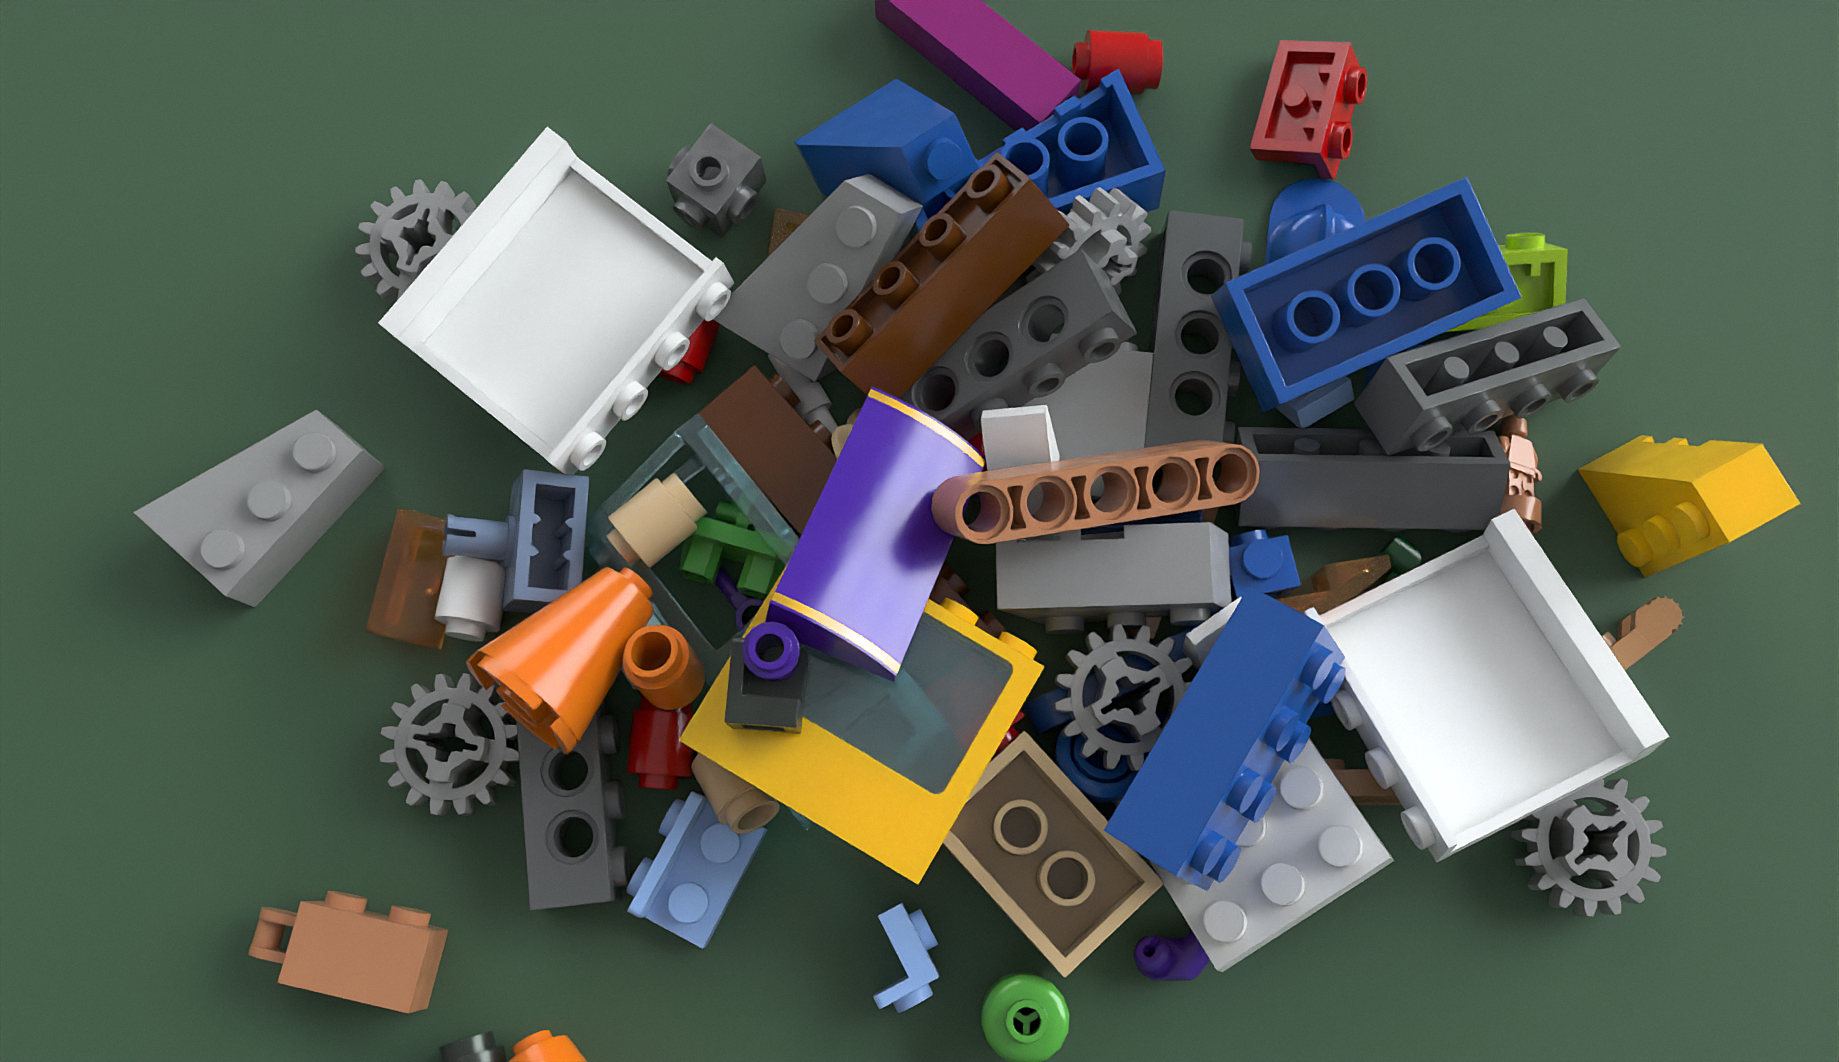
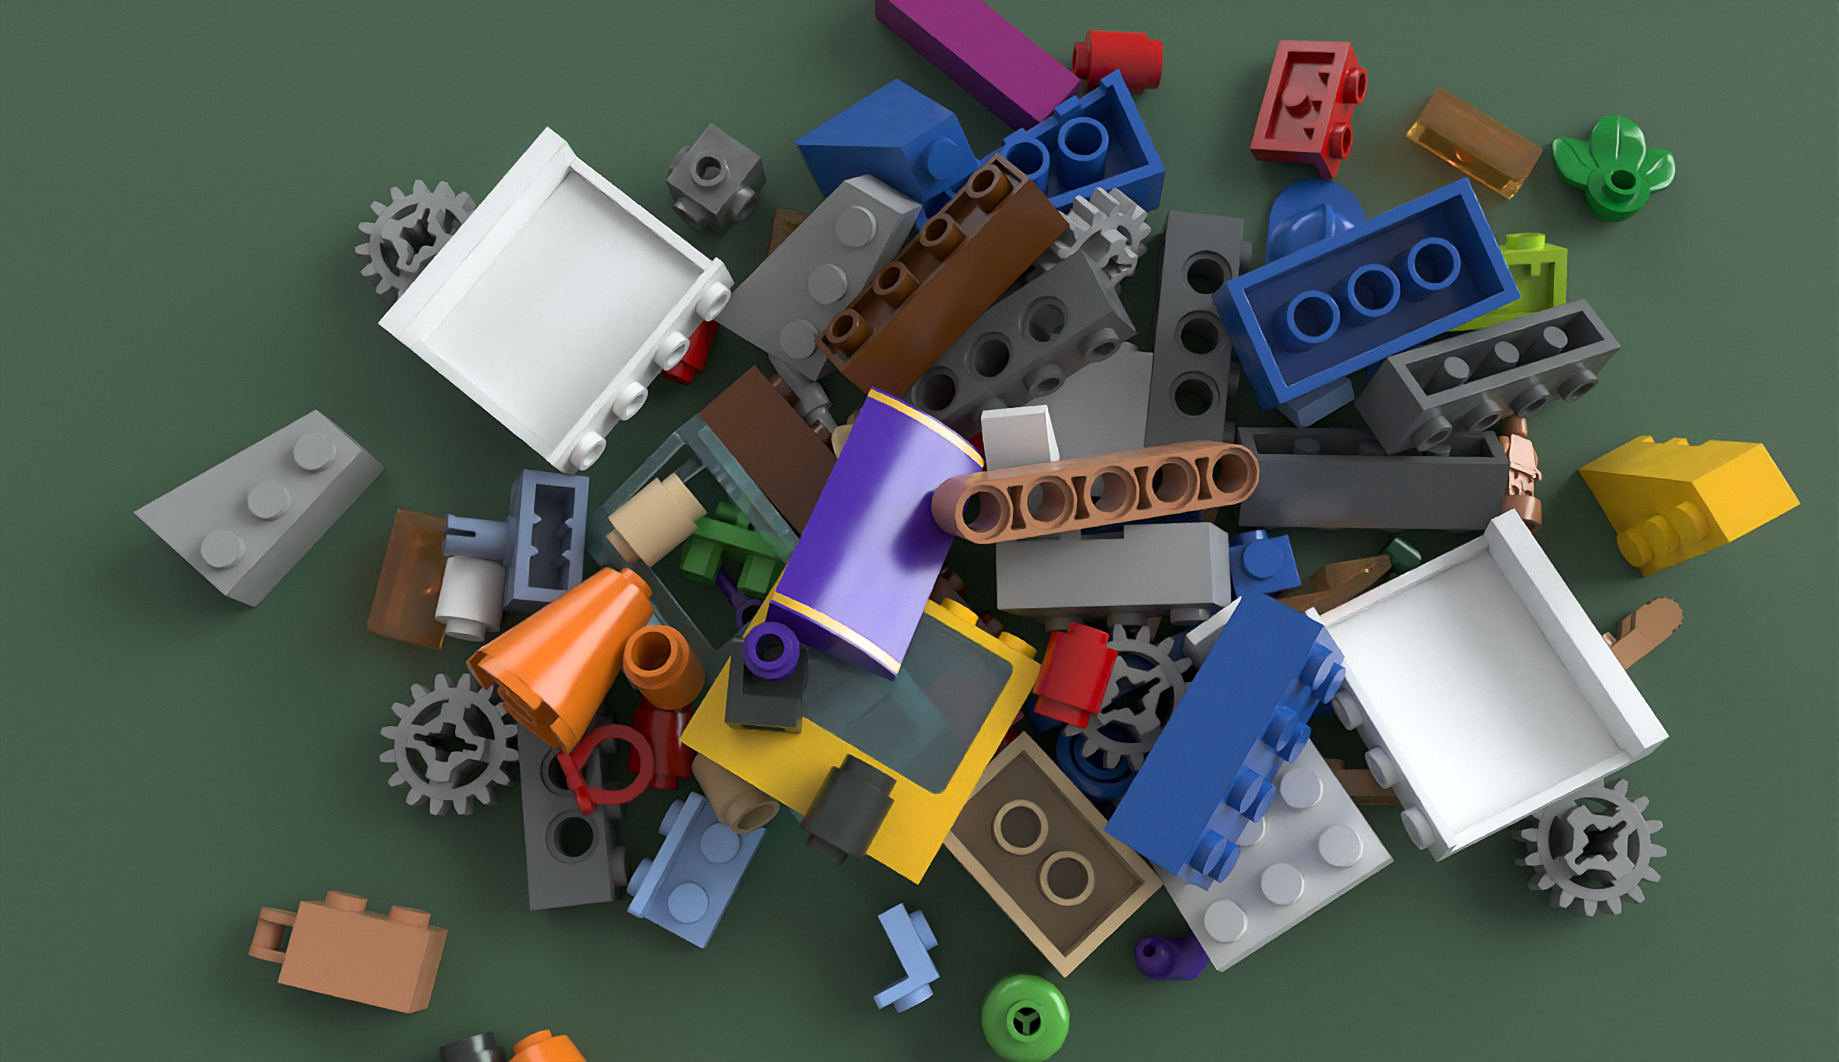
none -> red piece [556,724,656,815]
none -> pearl dark grey brick [799,753,897,867]
none -> red brick [1032,622,1119,729]
none -> clear orange slope [1406,86,1543,200]
none -> green plate [1551,114,1676,222]

